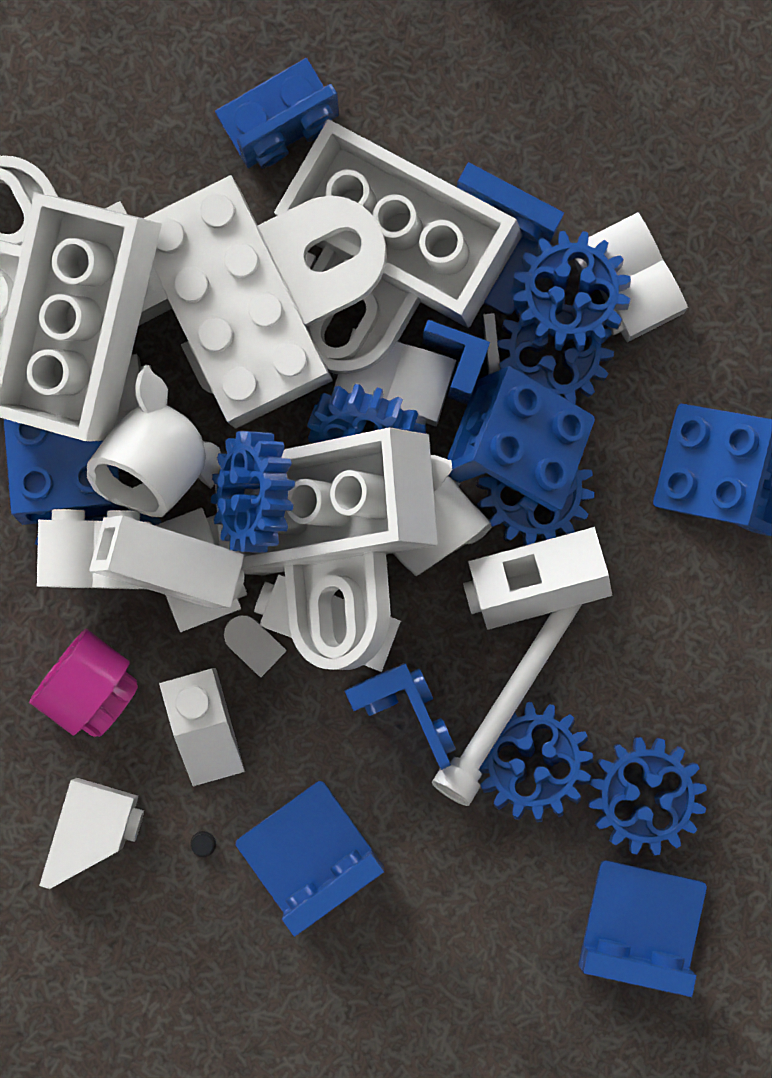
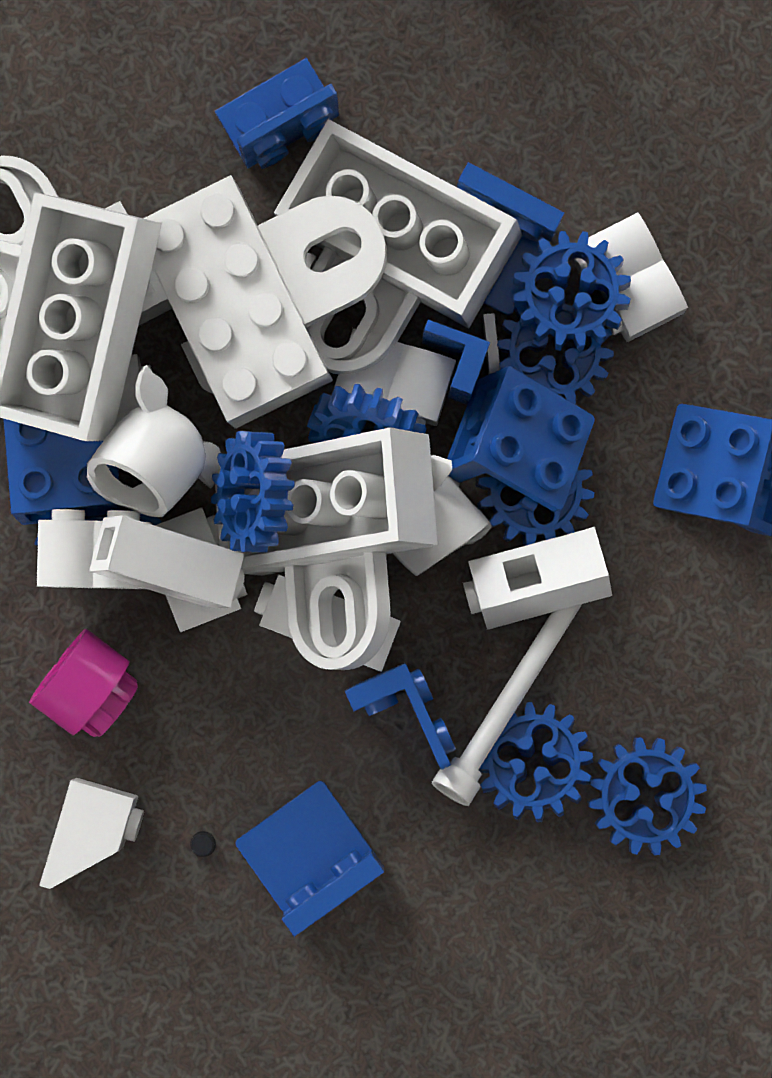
white slope [159,668,245,786] -> none
white piece [224,616,287,677] -> none
blue bracket [578,860,707,997] -> none

